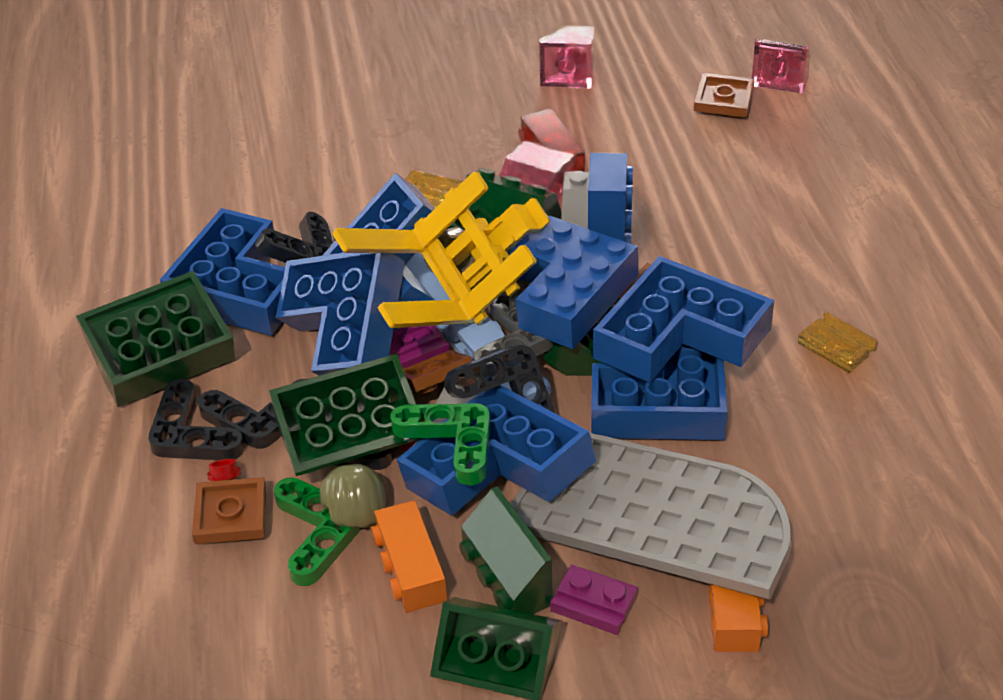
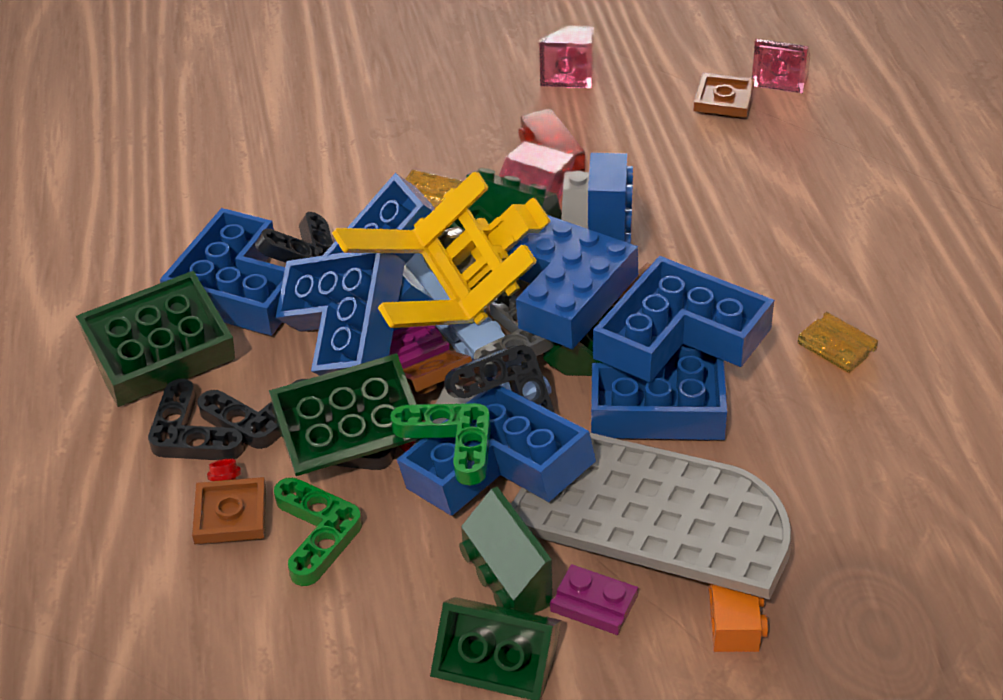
olive piece [320,464,386,527] -> none
orange brick [371,500,447,613] -> none

